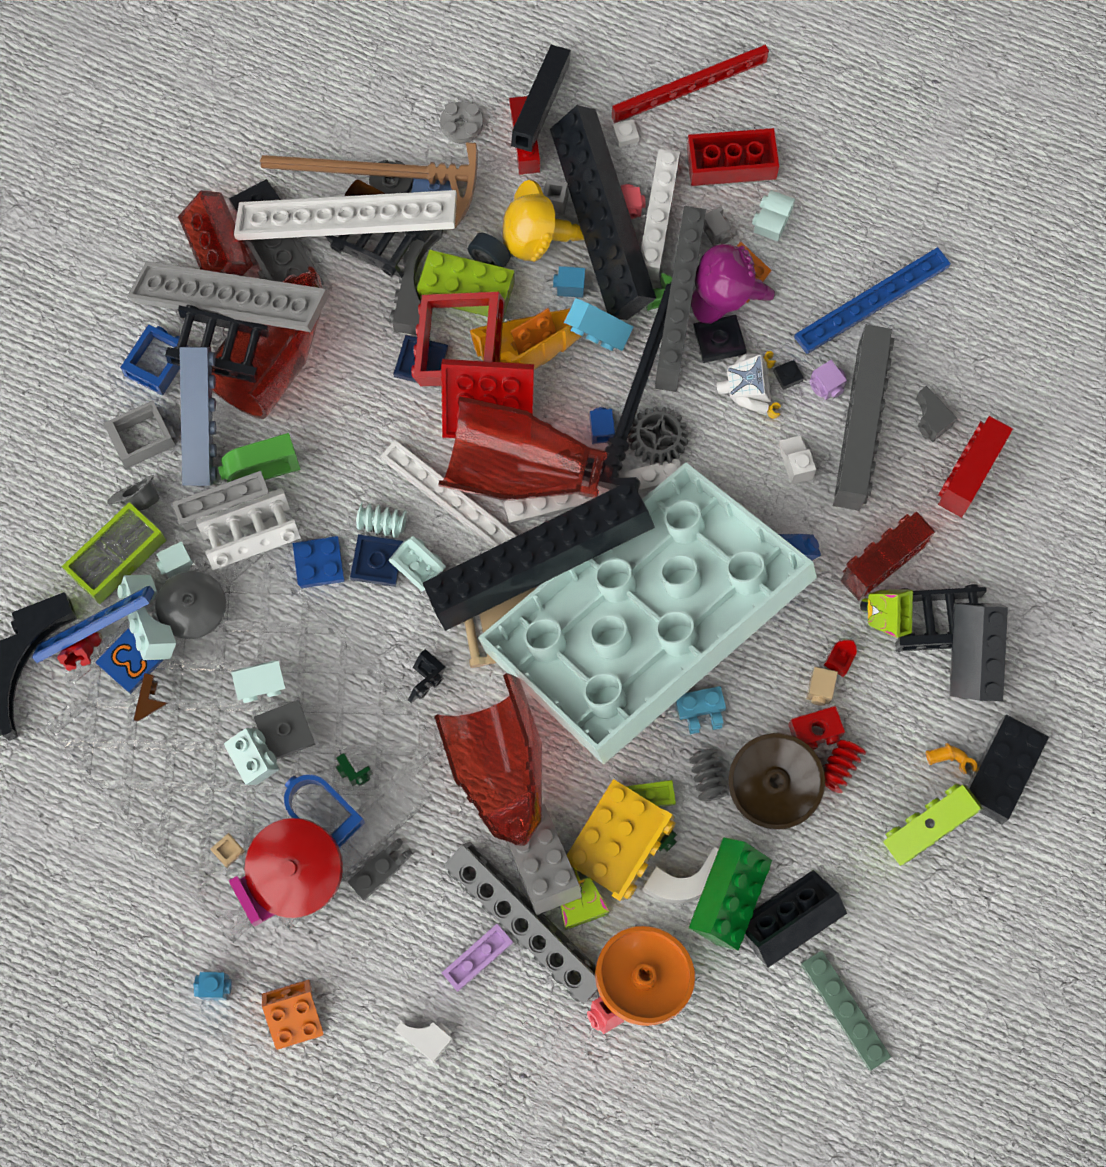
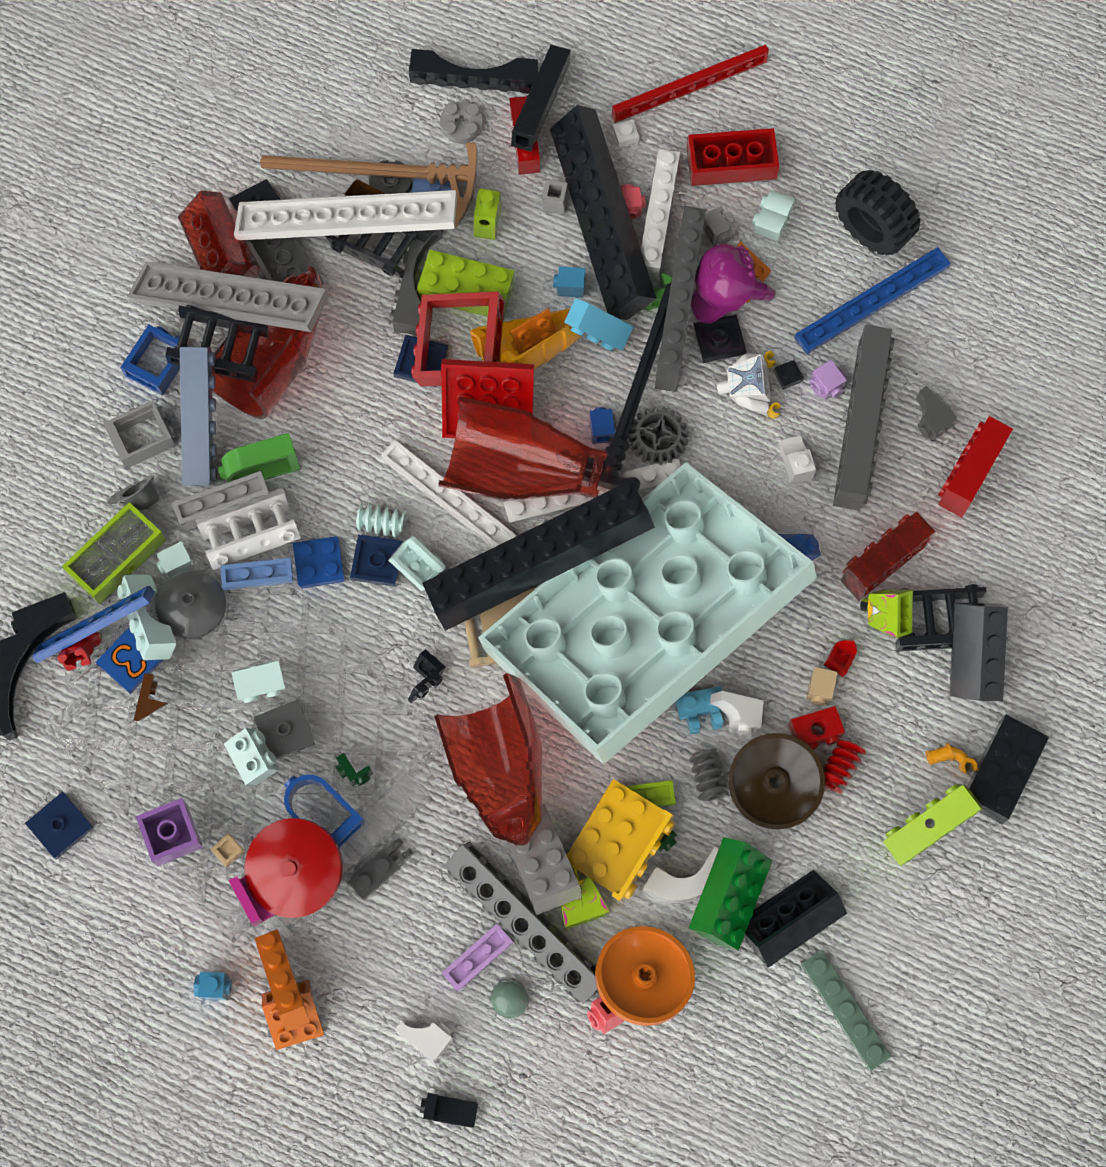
black wheel [467,232,511,268] -> none
yellow piece [502,180,584,262] -> none
none -> dark blue plate [25,791,94,860]
none -> medium lavender brick [135,798,203,866]
none -> medium blue plate [220,558,293,590]
none -> orange brick [254,929,310,1032]
none -> black arch [409,49,538,94]
none -> black bracket [420,1093,478,1128]
none -> lime torso [474,189,502,240]
none -> sand green hair [490,979,529,1019]
none -> white arch [710,691,764,734]
none -> black tyre [835,170,921,255]

